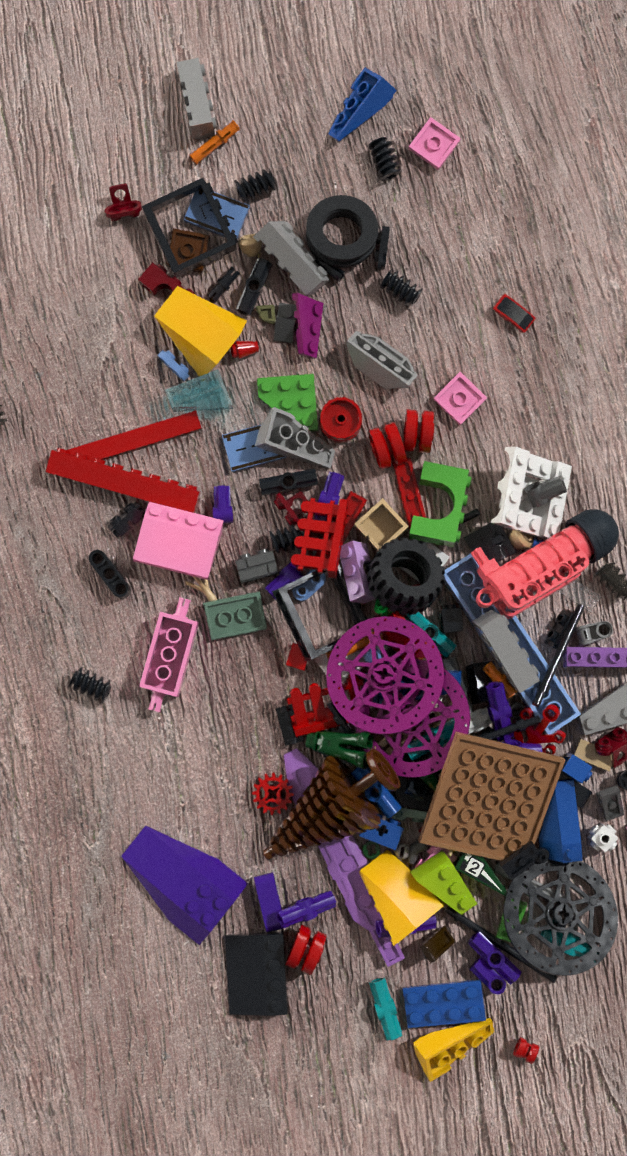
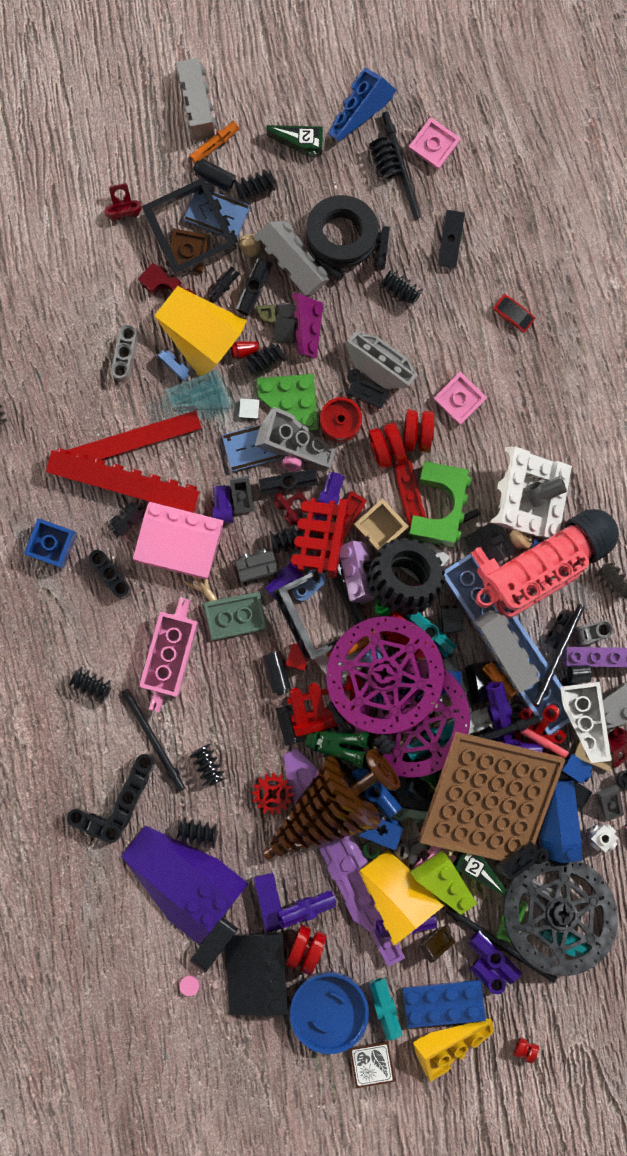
none -> blue brick [24,518,77,569]
none -> black beam [67,754,155,843]
none -> light grey beam [111,325,138,382]
none -> black bar [121,689,186,792]
none -> black piece [176,817,218,849]
none -> bright pink tile [180,975,200,996]
none -> black piece [190,743,227,787]
none -> black beam [190,917,238,973]
none -> black brick [193,158,236,193]
none -> dark grey slope [230,476,254,514]
none -> white tile [239,399,259,420]
none -> black piece [242,341,286,377]
none -> black brick [262,651,291,696]
none -> dark green slope [266,125,323,157]
none -> bright pink tile [282,456,302,472]
none -> blue brick [290,971,369,1054]
none -> black hinge [347,369,389,410]
none -> tile [350,1041,395,1088]
none -> black wheel [373,734,398,756]
none -> black bar [382,111,421,220]
none -> black tile [437,210,465,269]
none -> coral piece [520,729,569,759]
none -> white wedge [560,682,611,763]
none -> black piece [561,665,592,687]

